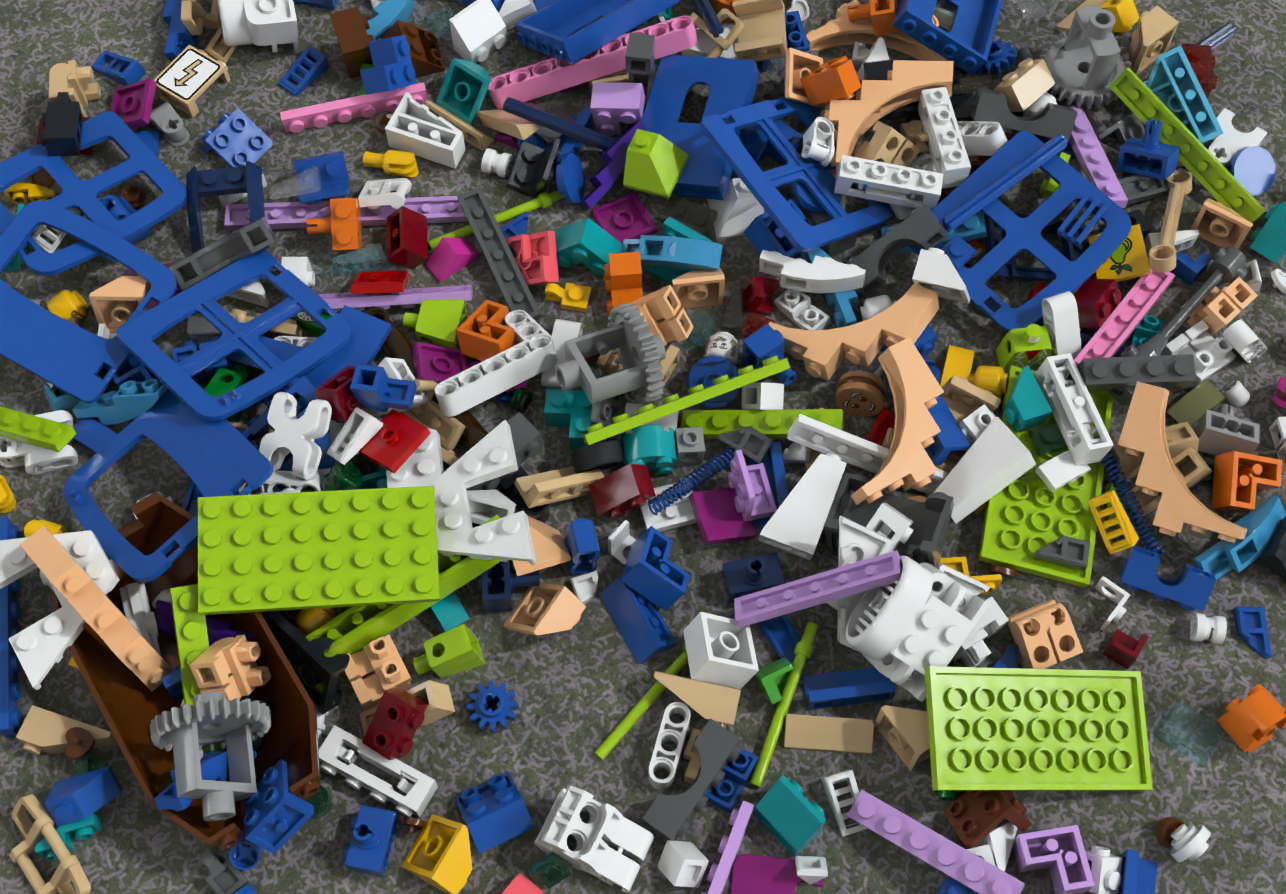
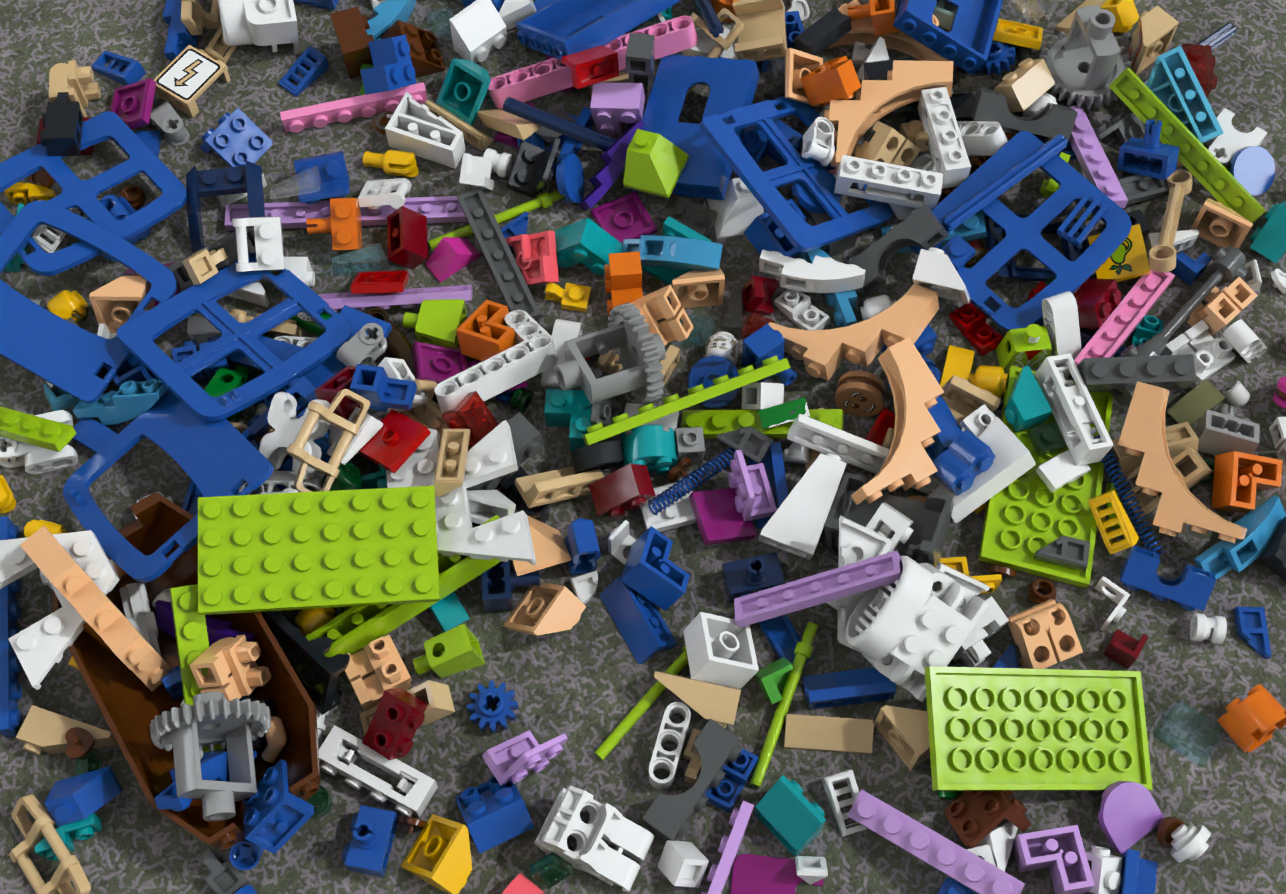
none -> tan plate [182,248,228,285]
none -> white plate [232,216,285,272]
none -> light nougat arm [261,716,287,763]
none -> tan bar [286,389,370,492]
none -> light grey piece [336,323,387,367]
none -> tan slope [434,429,471,497]
none -> clear red bracket [442,391,499,451]
none -> white panel [459,153,494,191]
none -> lavender bracket [482,730,568,786]
none -> red panel [561,45,619,89]
none -> reddish brown piece [667,457,692,481]
none -> green sticker [758,397,810,429]
none -> black piece [792,7,852,56]
none -> blue brick [933,430,995,496]
none -> red slope [949,302,1003,356]
none -> yellow tile [992,18,1043,50]
none -> reddish brown plate [1027,579,1056,605]
none -> medium lavender tile [1098,781,1164,854]

